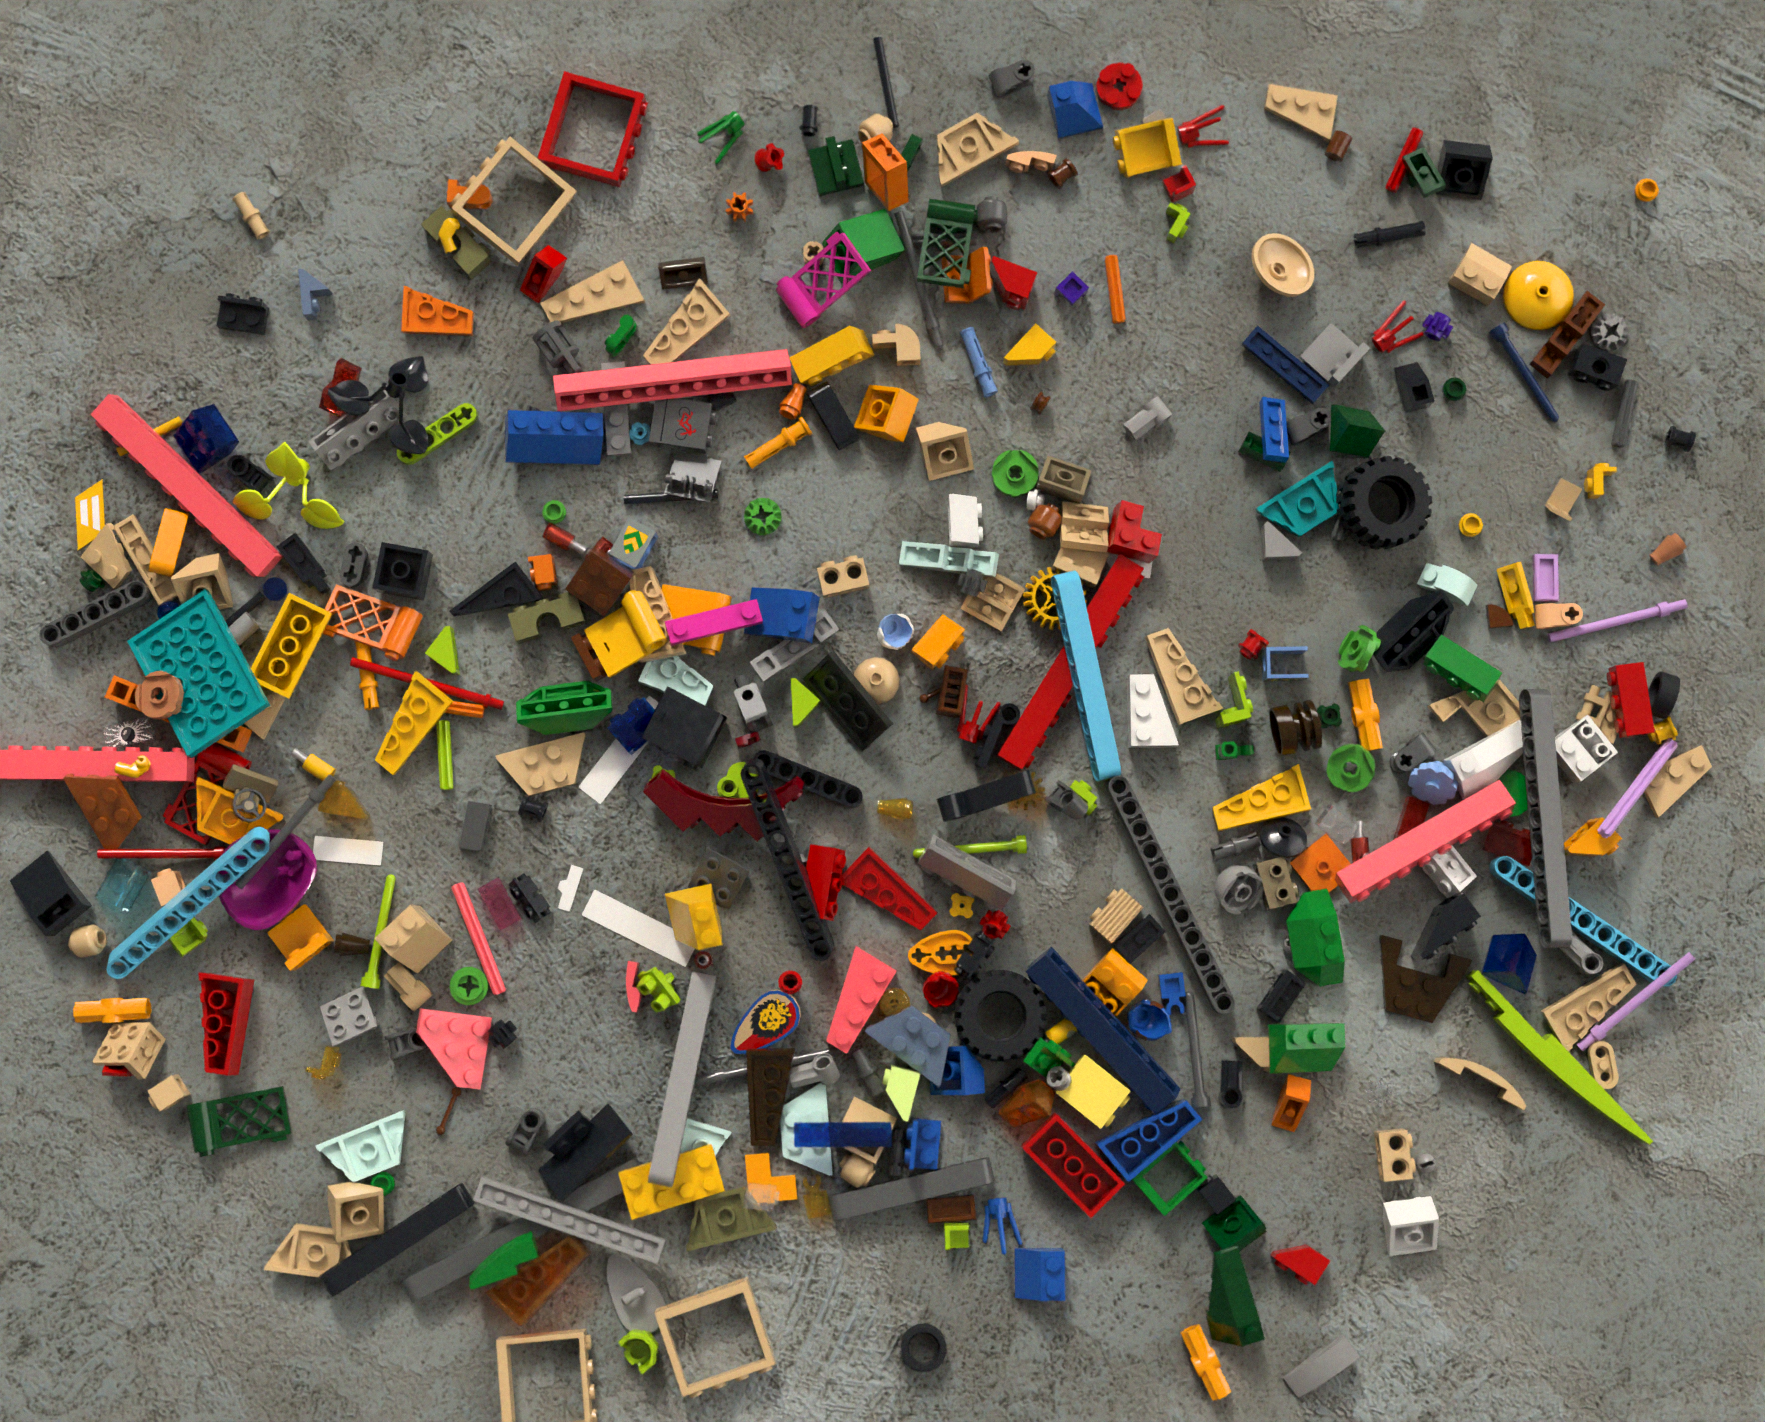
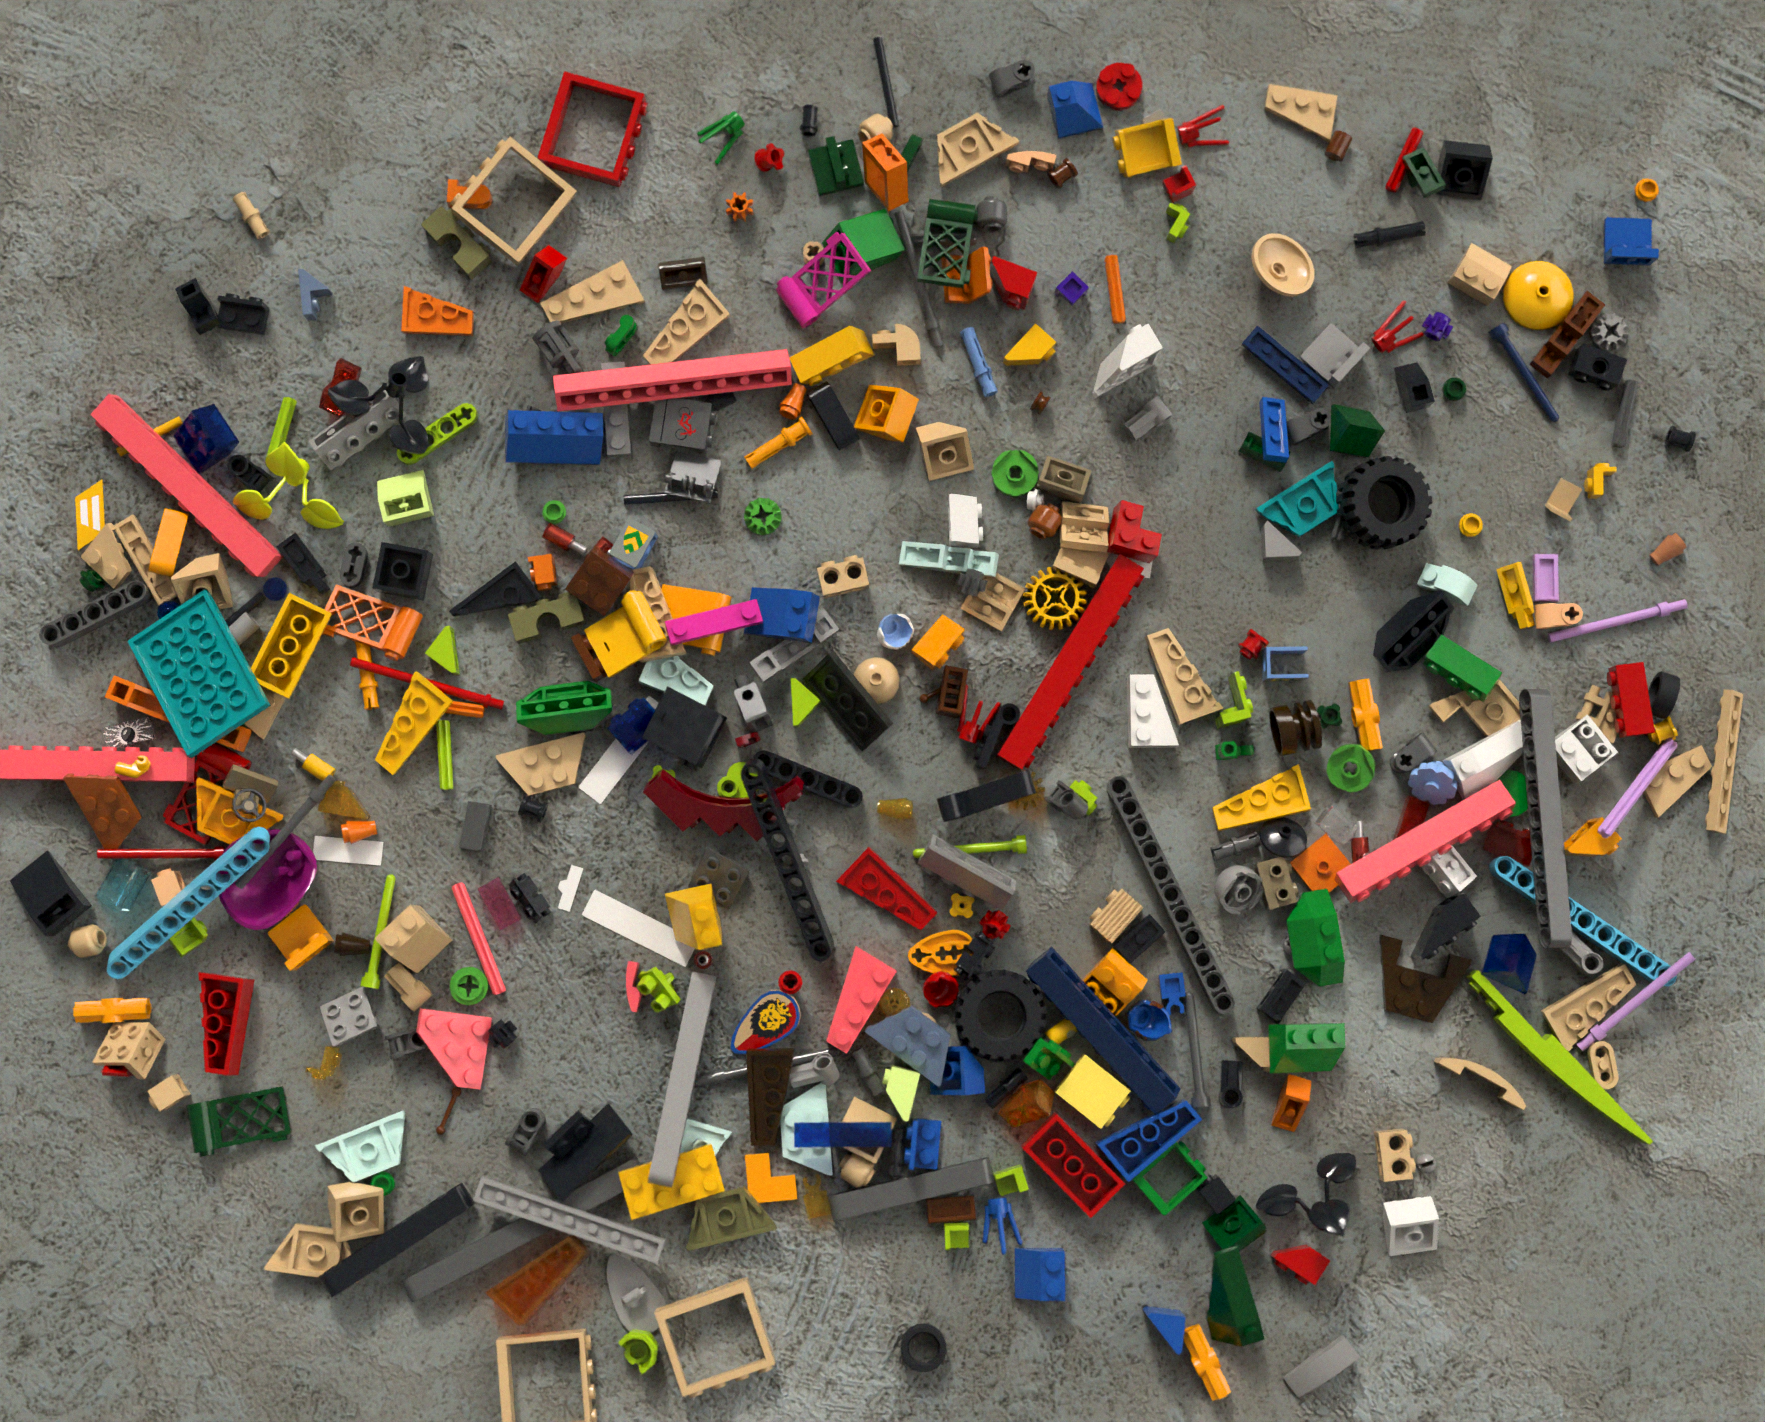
nougat plate [135,671,184,720] -> none
yellow arm [438,218,460,254] -> none
green slope [469,1231,538,1290] -> none
medium azure plate [629,422,651,445] -> none
clear bracket [743,1183,779,1211] -> none
red slope [806,844,846,921] -> none
light grey bush [1047,1066,1071,1091] -> none
medium azure beam [1051,570,1121,782] -> none
bright green plate [1338,625,1381,672] -> none
reddish brown tile [1486,604,1514,629] -> none
none -> black brick [175,278,220,335]
none -> lime axle [265,397,297,460]
none -> orange cone [341,820,377,844]
none -> yellowish green slope [377,470,434,527]
none -> lime panel [993,1164,1029,1196]
none -> white wedge [1093,324,1163,398]
none -> blue slope [1143,1306,1186,1355]
none -> black plant [1256,1153,1356,1236]
none -> blue bracket [1604,217,1659,265]
none -> tan plate [1705,689,1743,834]

